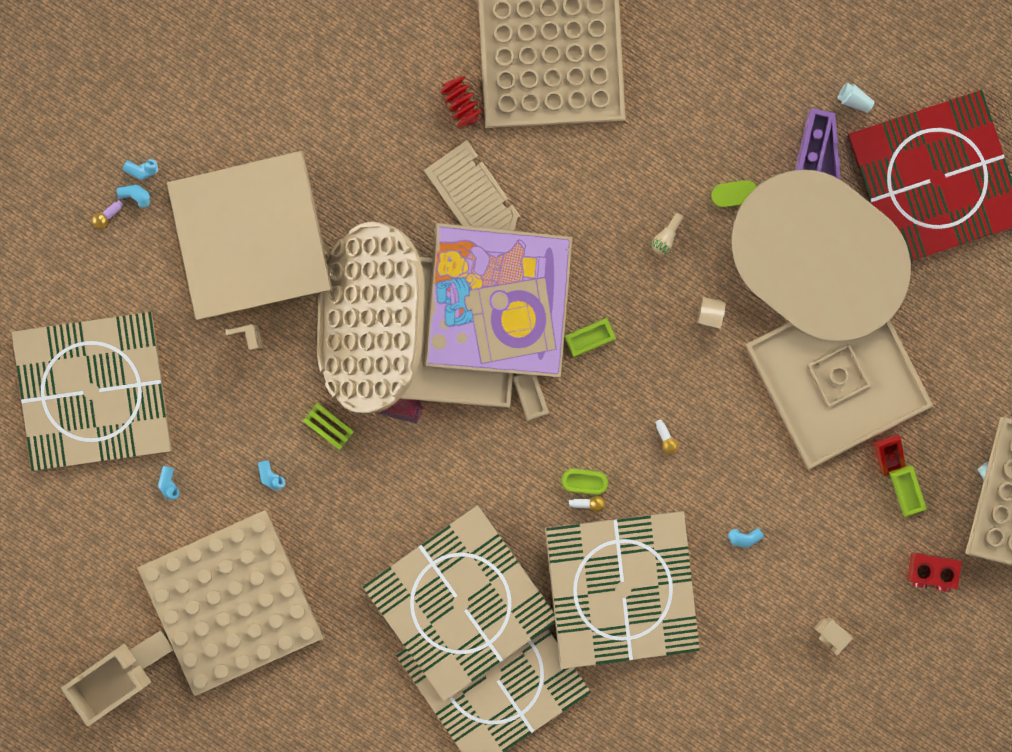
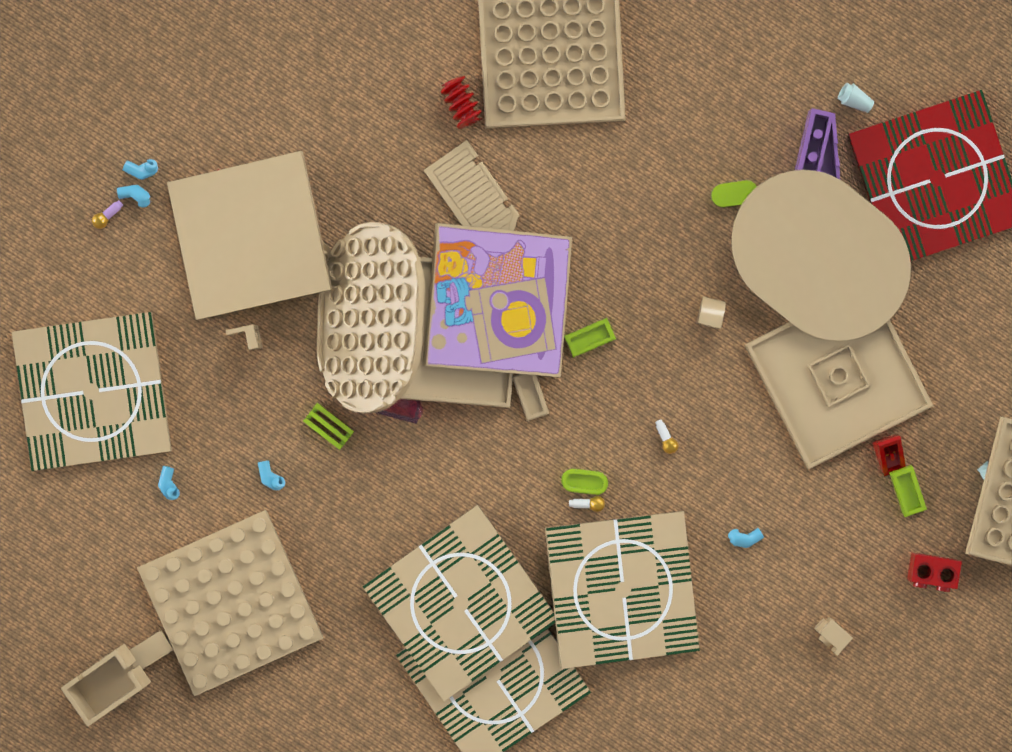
tan piece [651,213,684,255] -> none

